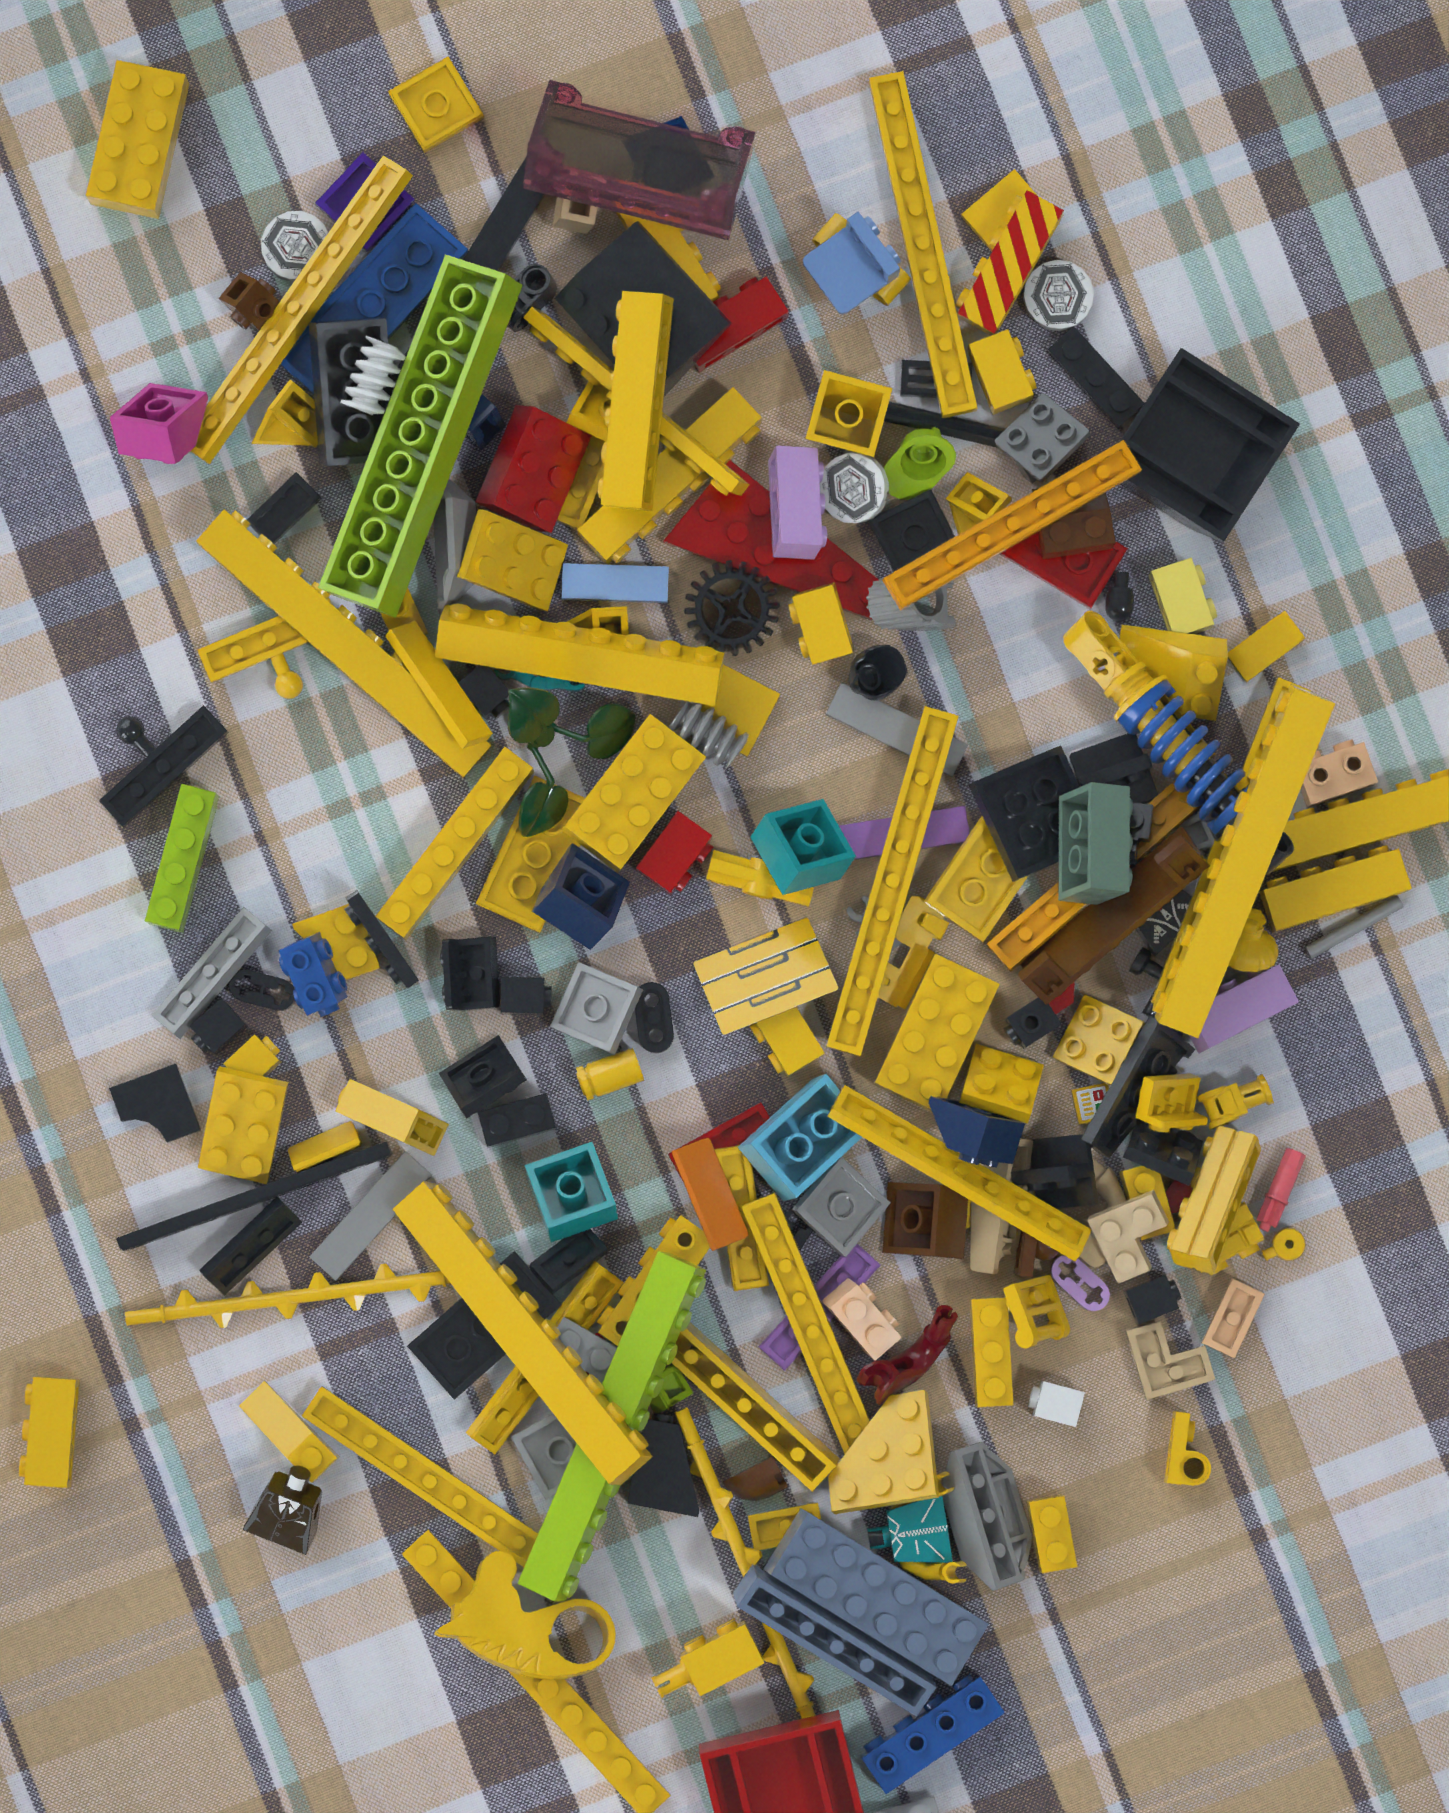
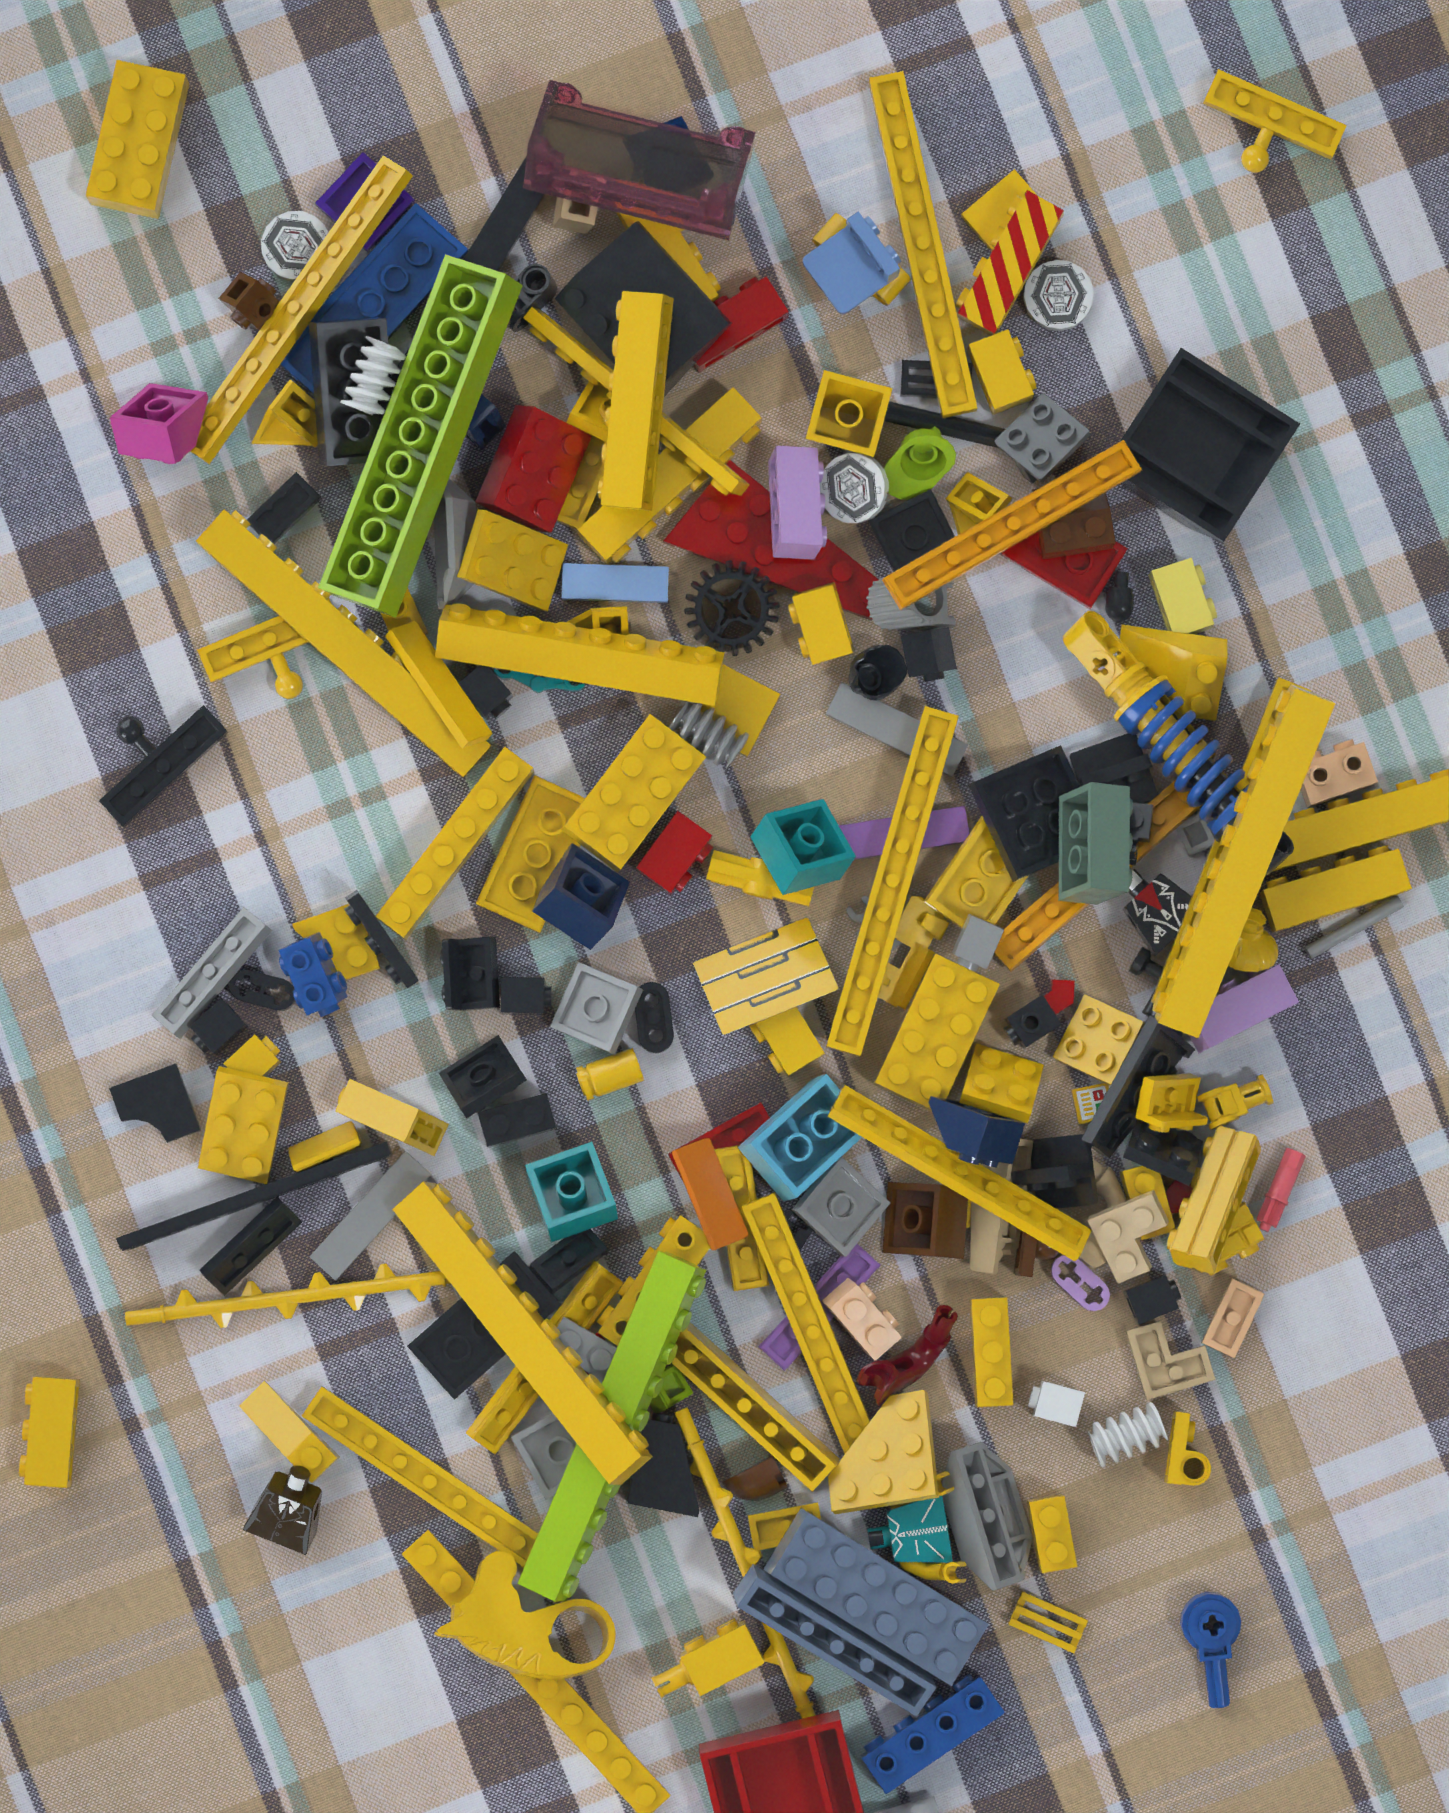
lime brick [145,784,220,933] -> none
yellow tile [388,56,484,153] -> none
dark green plant [508,688,635,837] -> none
yellow plate [1003,1274,1070,1349] -> none
reddish brown bracket [1018,827,1210,1005] -> none
black plate [1047,326,1144,429] -> none
yellow slope [1228,610,1305,683] -> none
yellow piece [1262,1227,1306,1261] -> none
none -> black brick [901,627,957,682]
none -> light grey brick [952,914,1004,971]
none -> yellow tile [1008,1591,1088,1653]
none -> white piece [1088,1402,1168,1468]
none -> blue piece [1180,1592,1241,1708]
none -> yellow plate [1203,69,1347,173]

